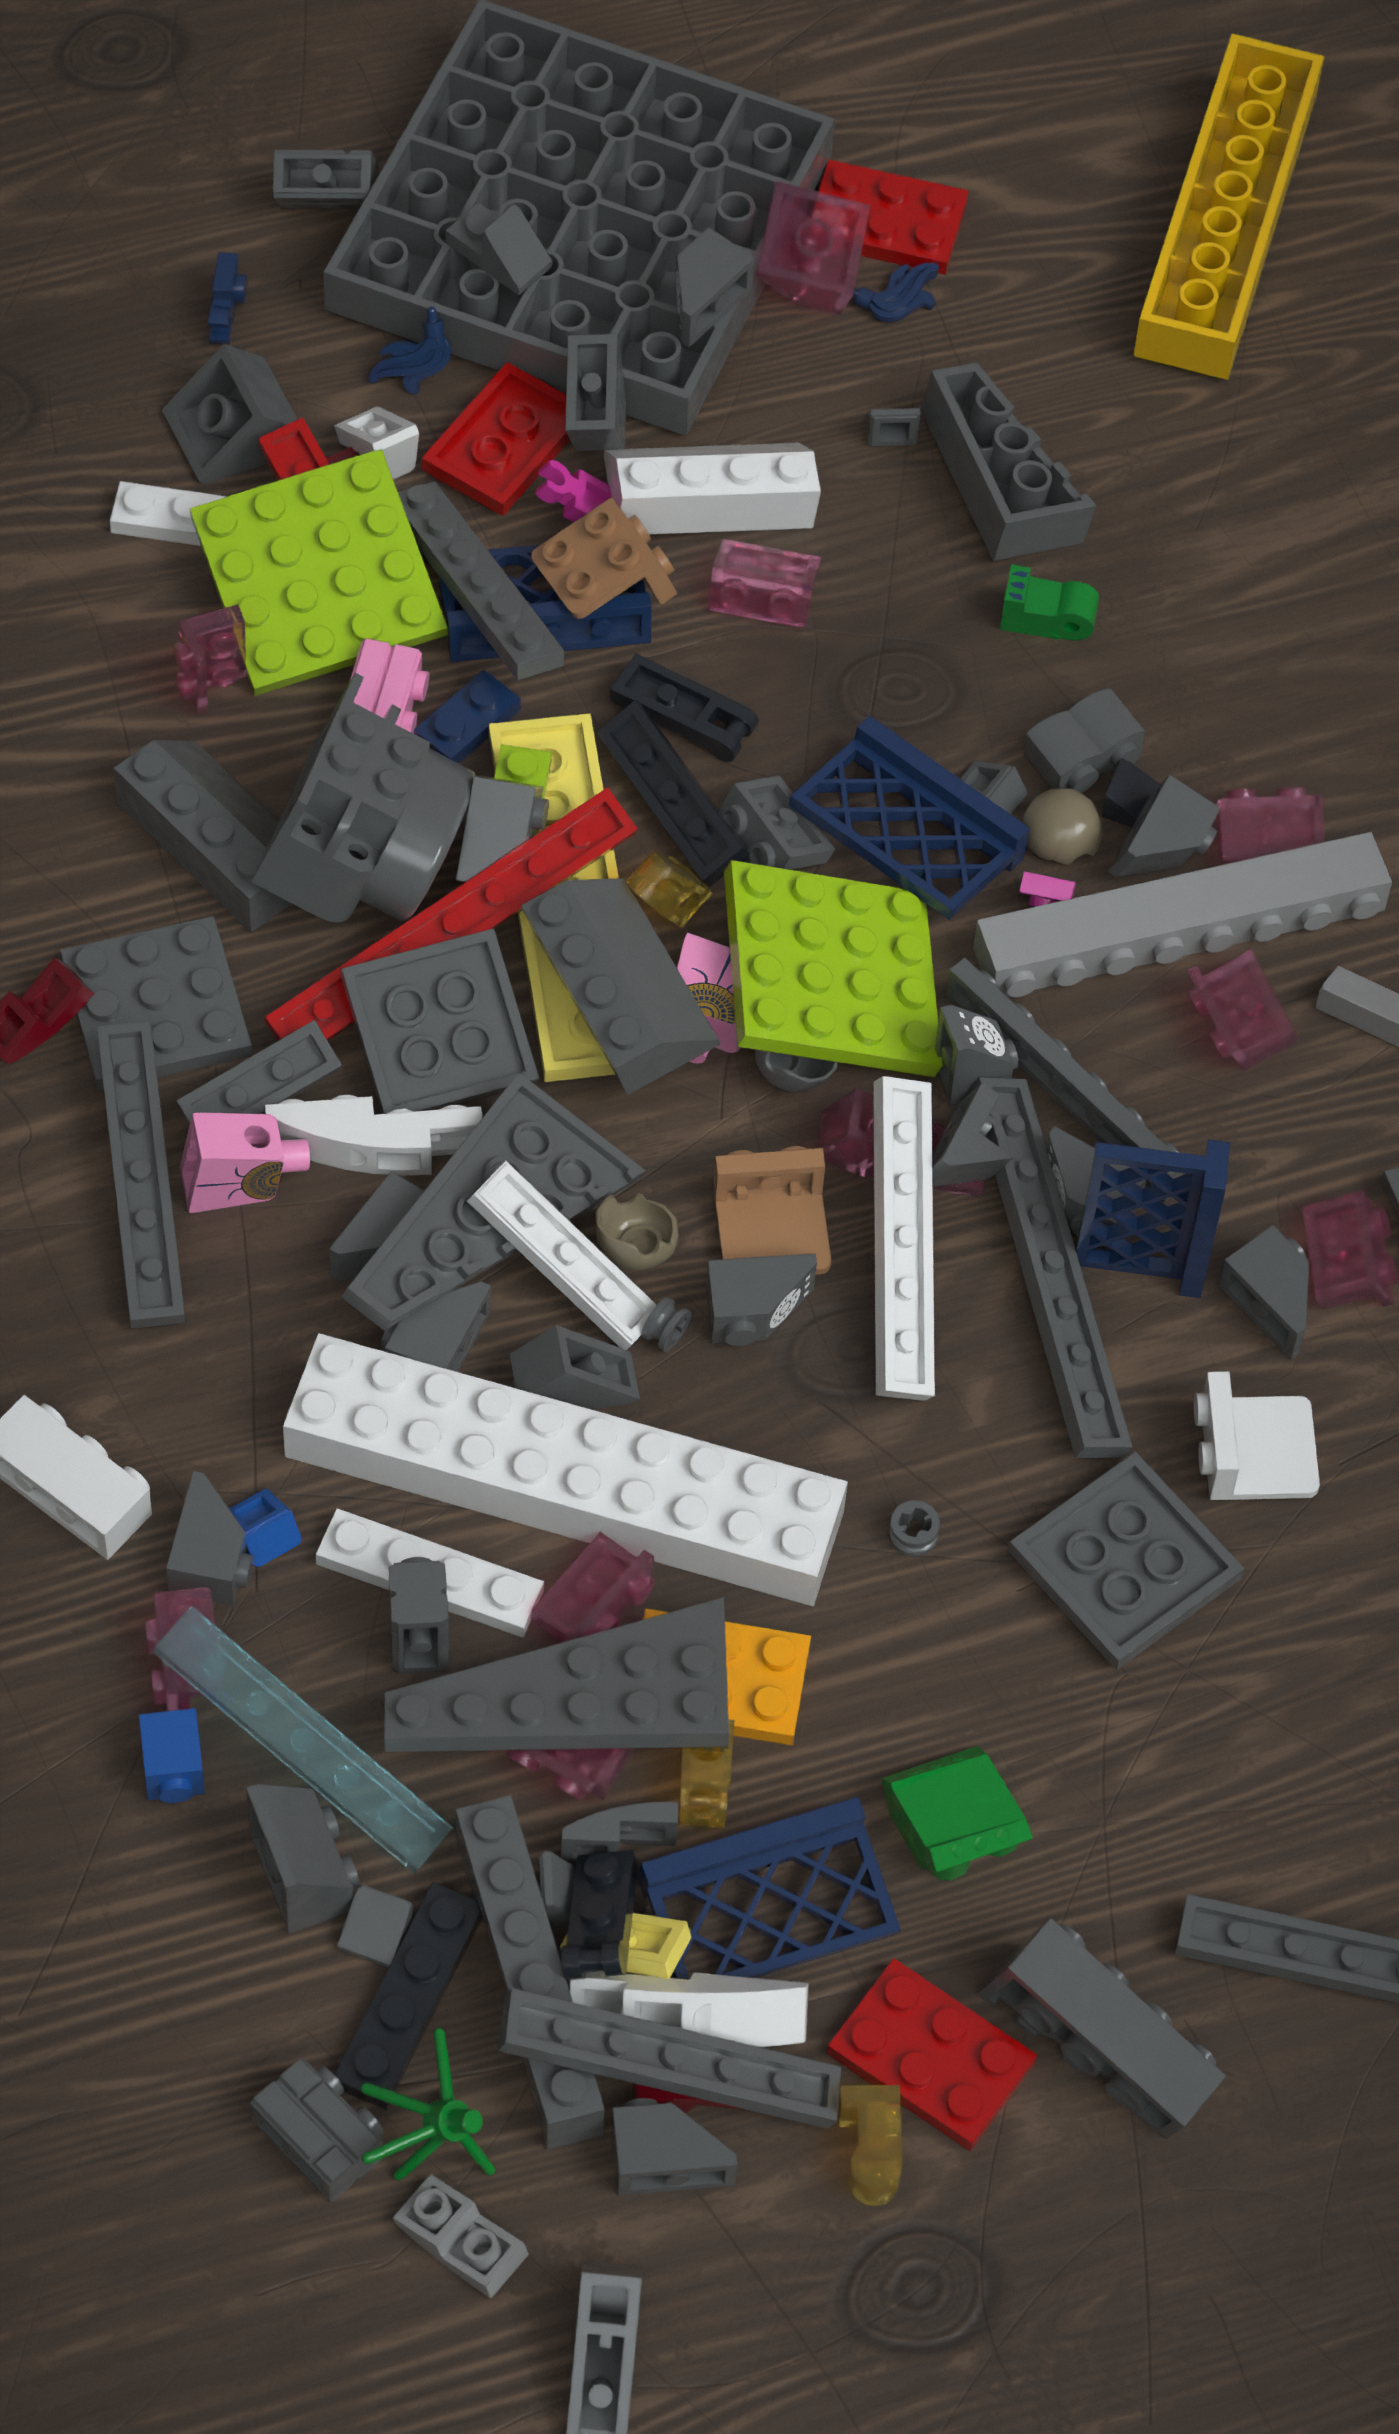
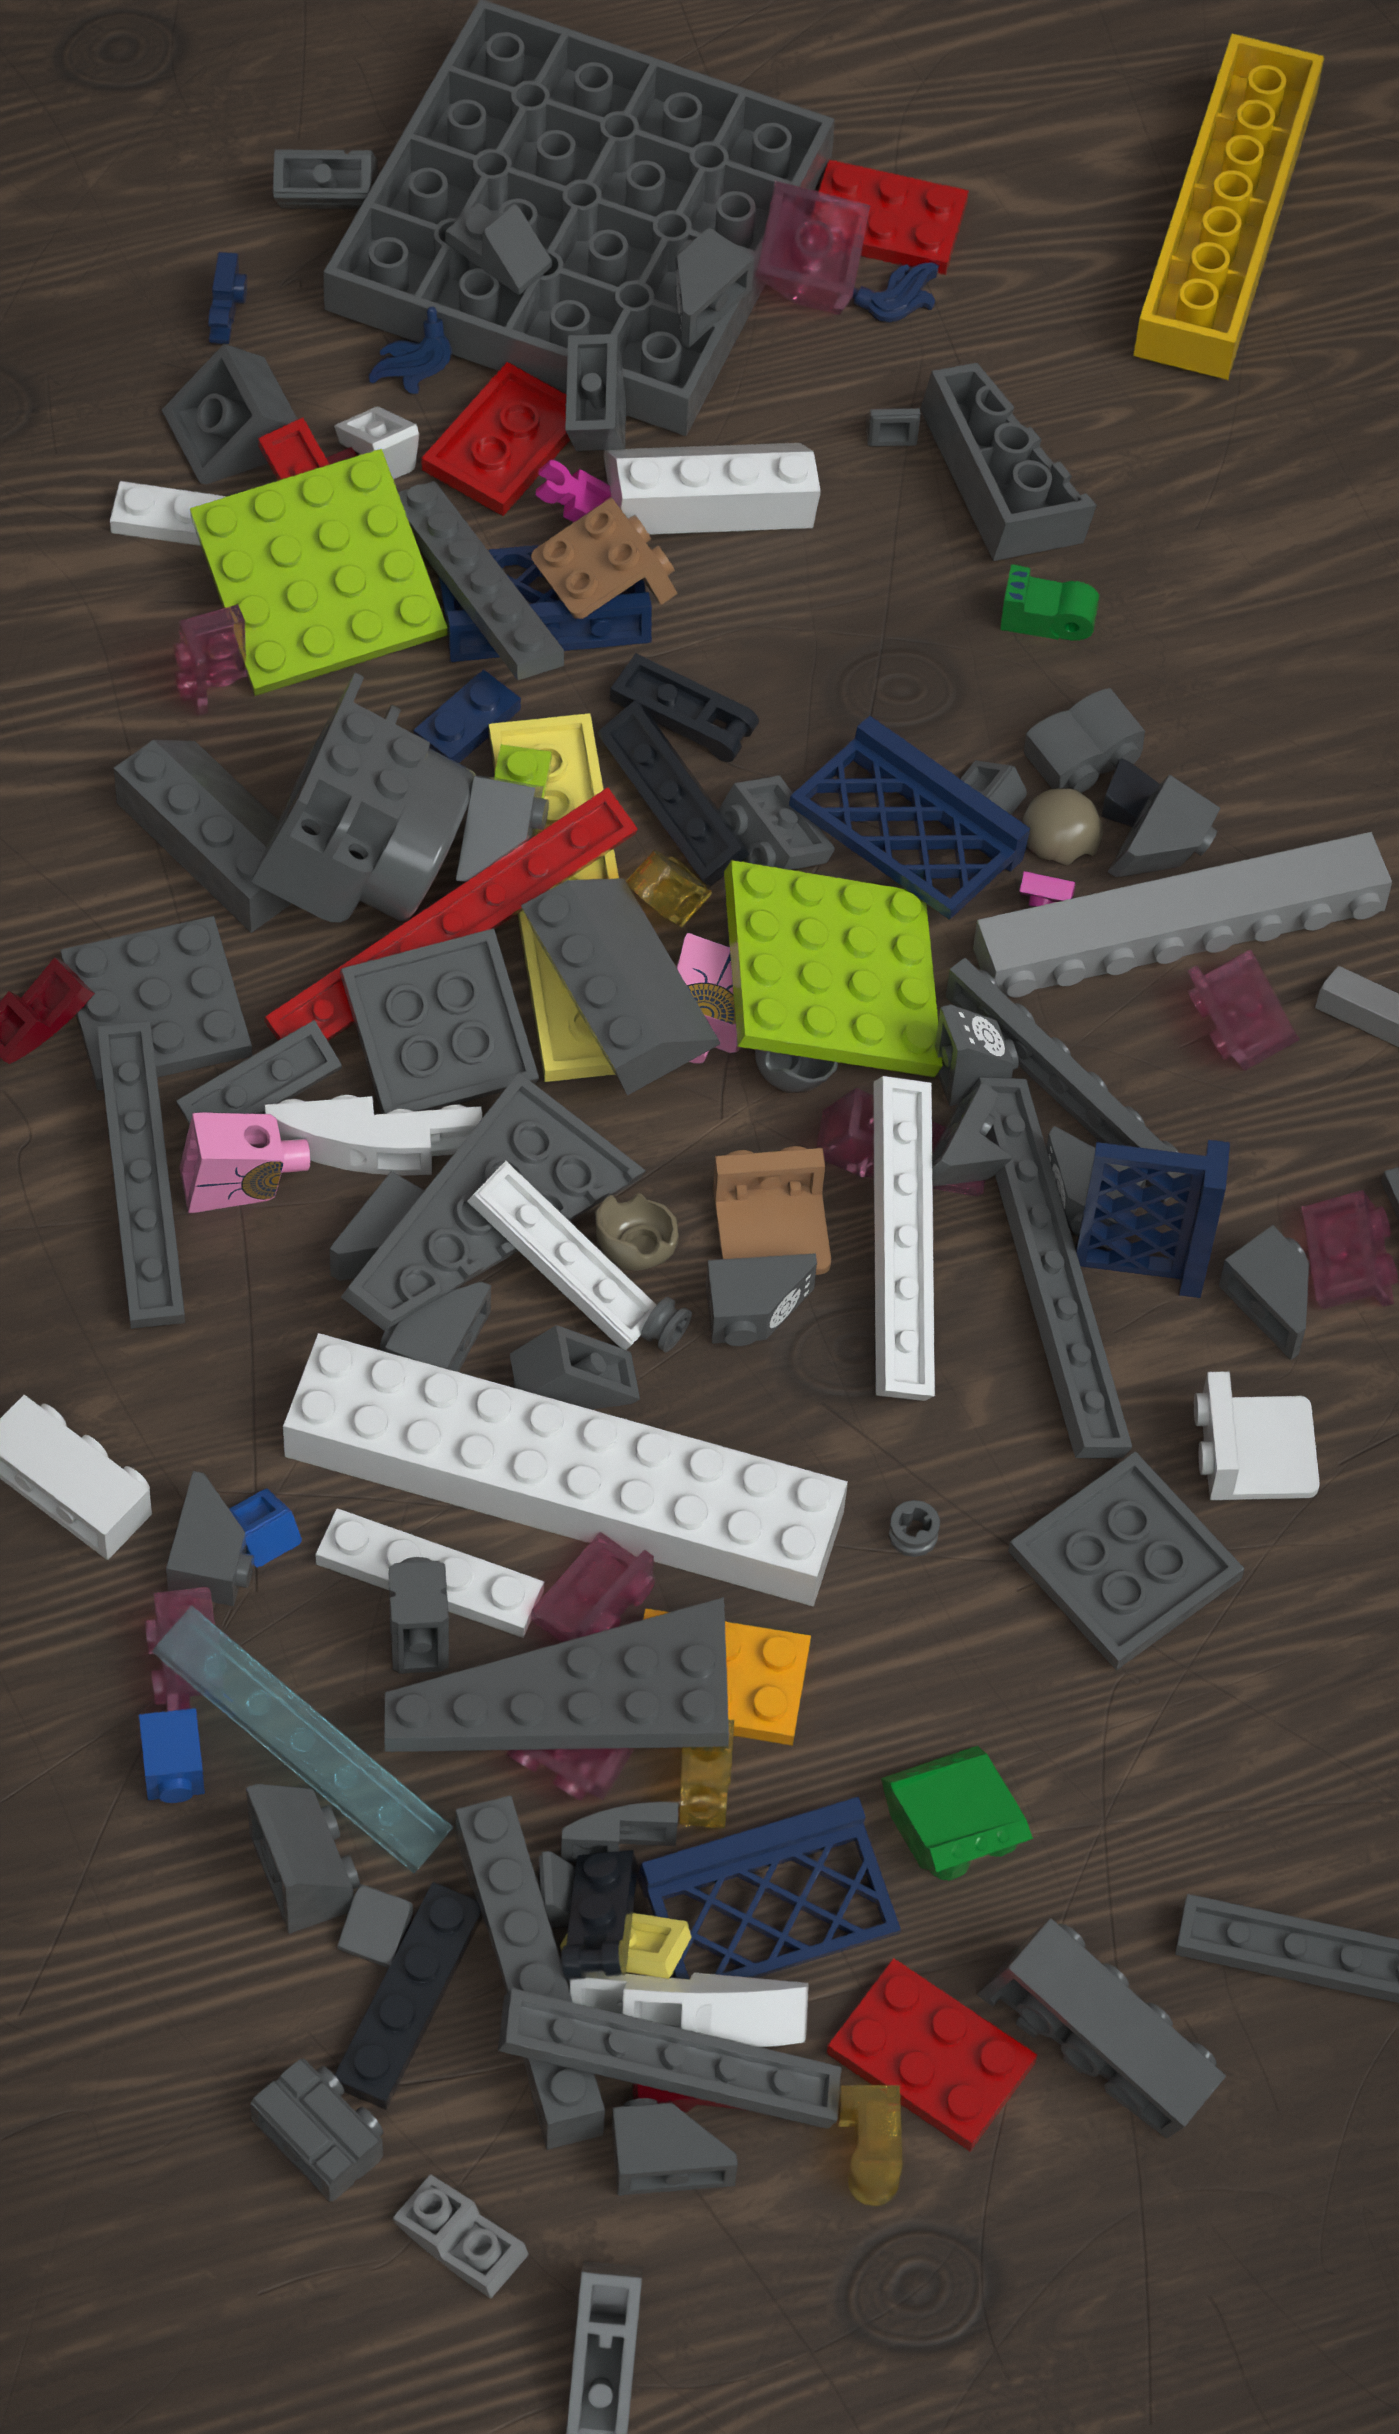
bright pink brick [350,638,429,734] -> none
green plant [361,2028,496,2181] -> none
clear pink bracket [708,539,821,628] -> none
clear pink bracket [1215,787,1325,863] -> none

